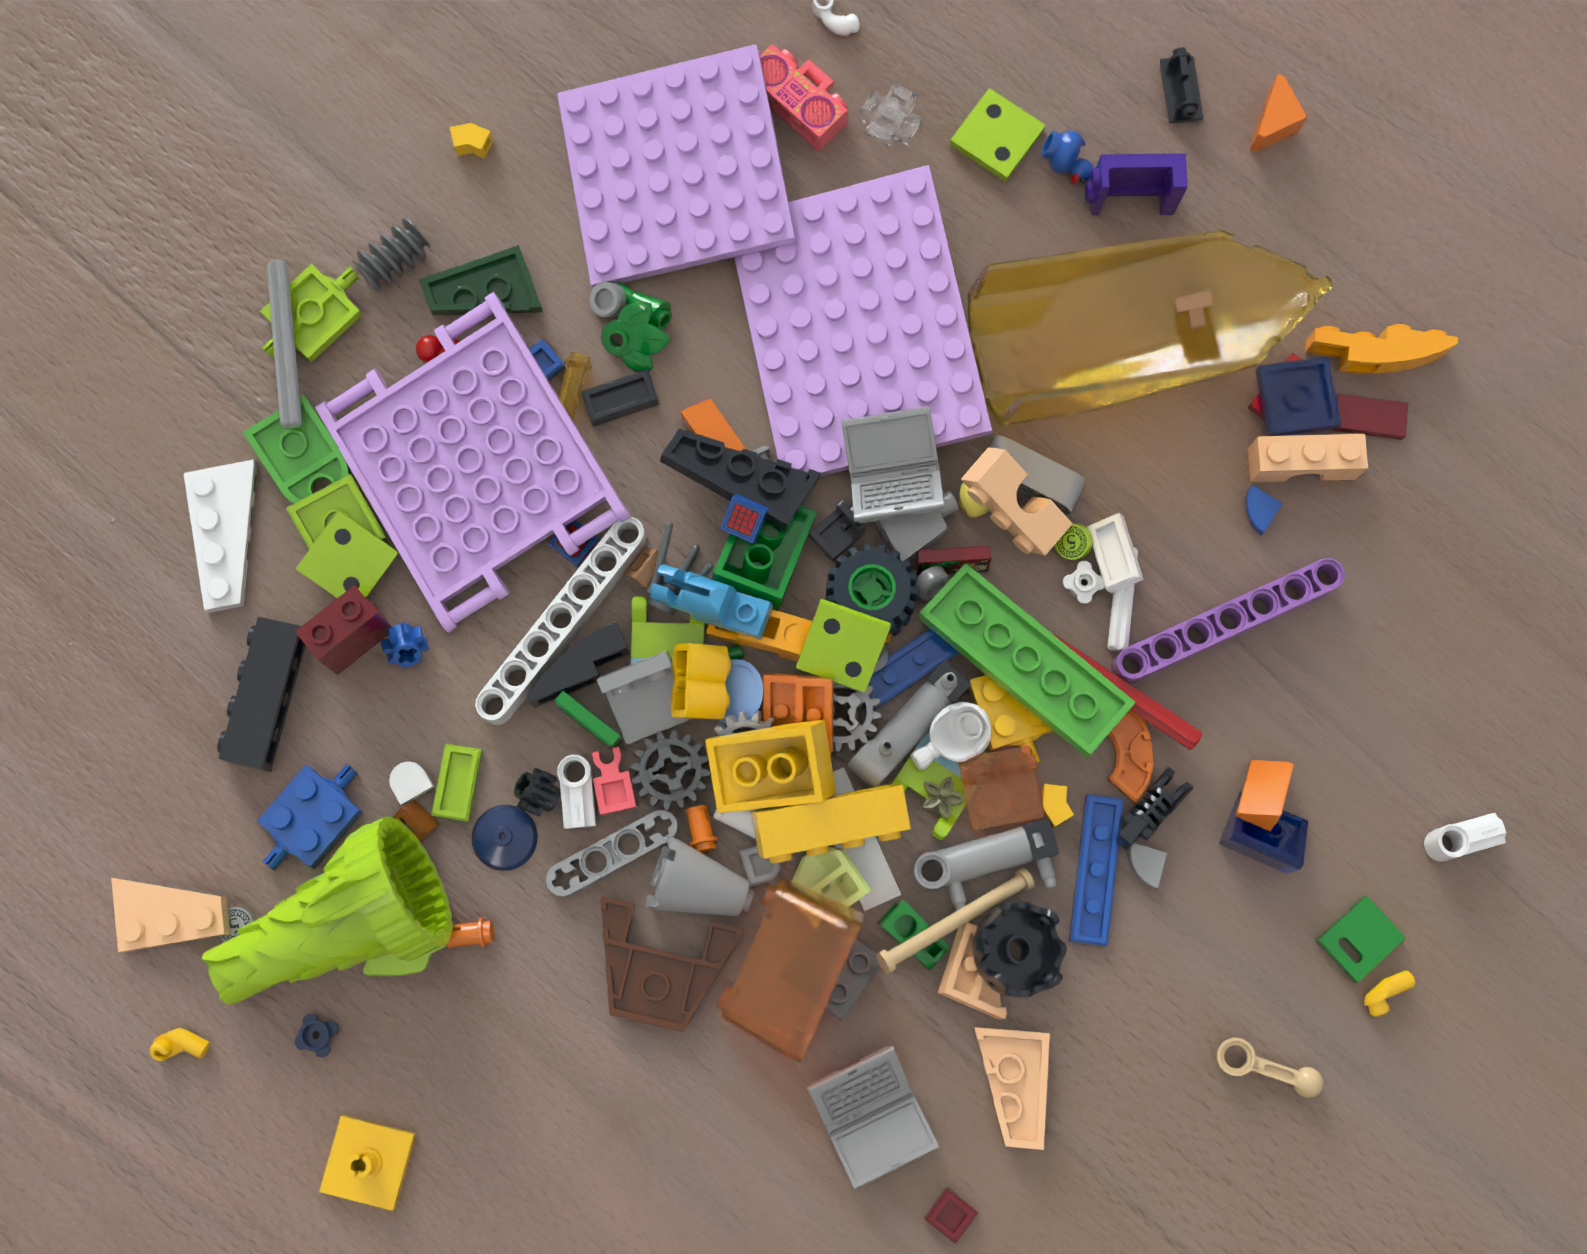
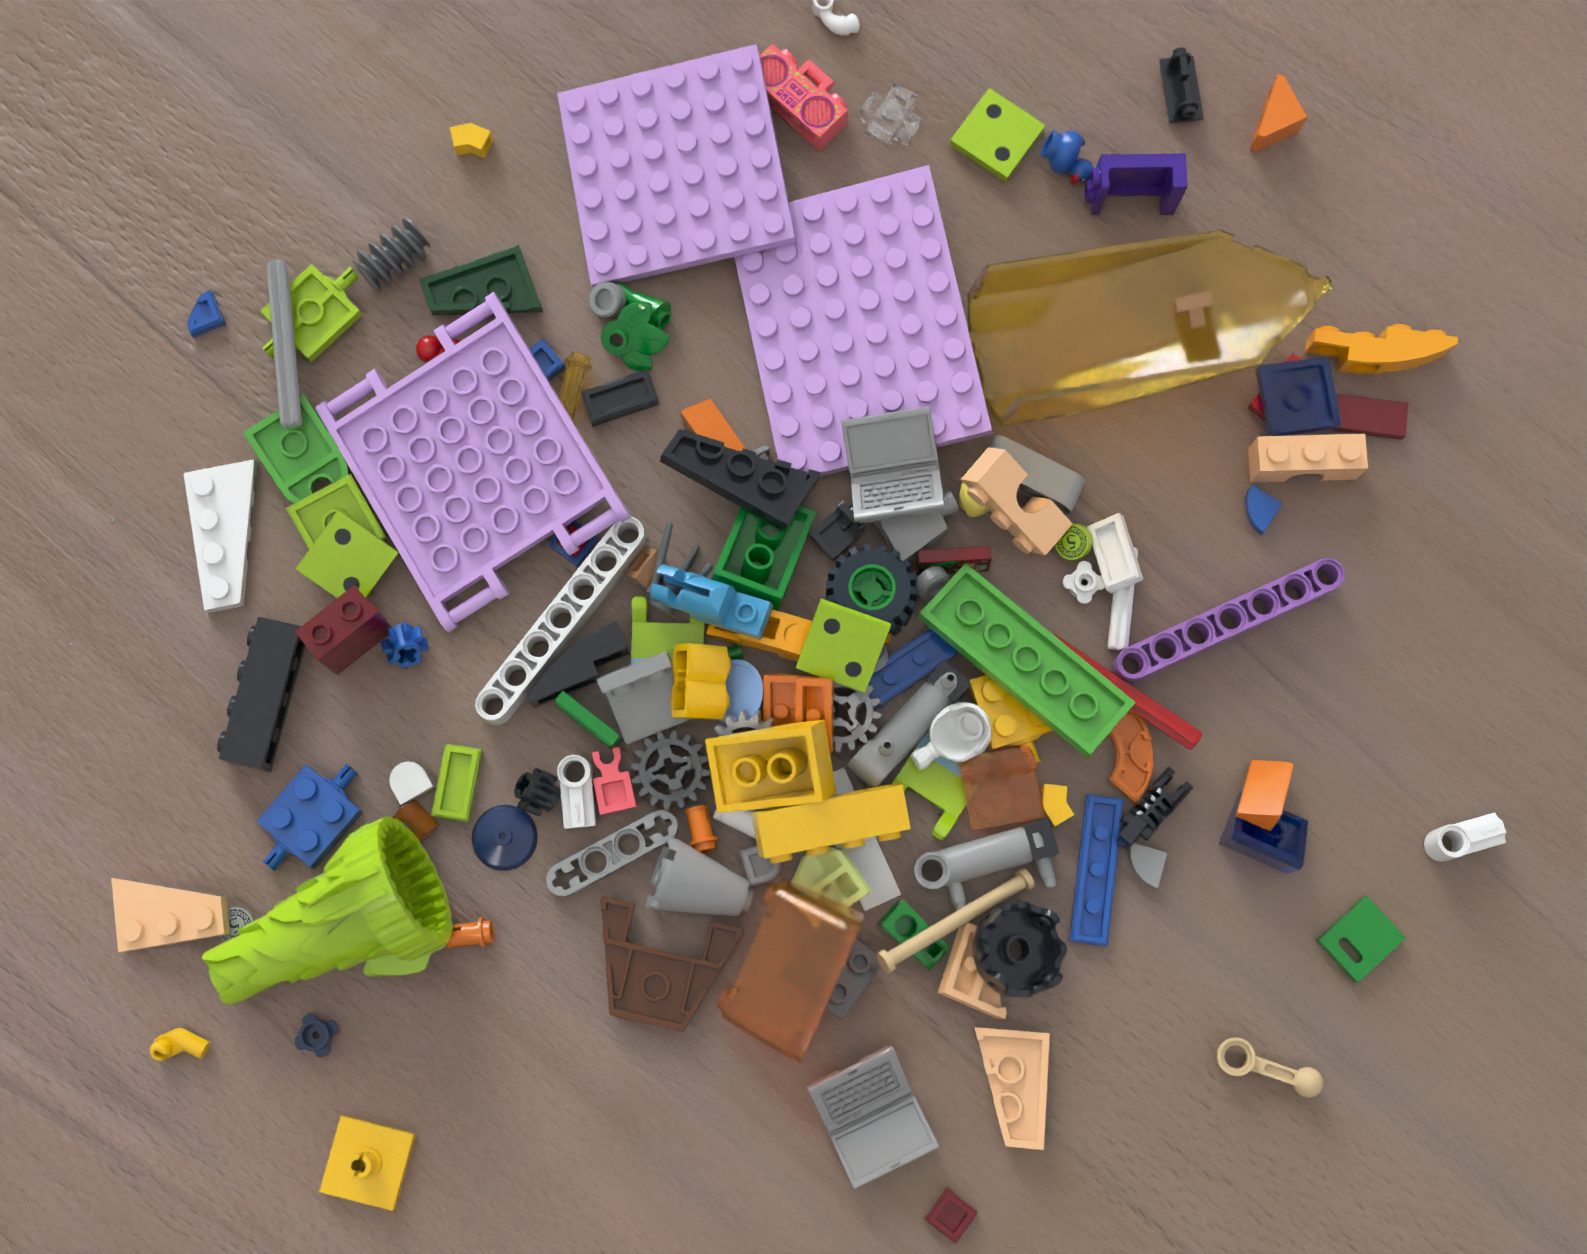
tile [720,494,769,544] -> none
olive plant [922,776,965,821] -> none
yellow arm [1364,970,1415,1017] -> none
none -> blue tile [188,290,226,338]

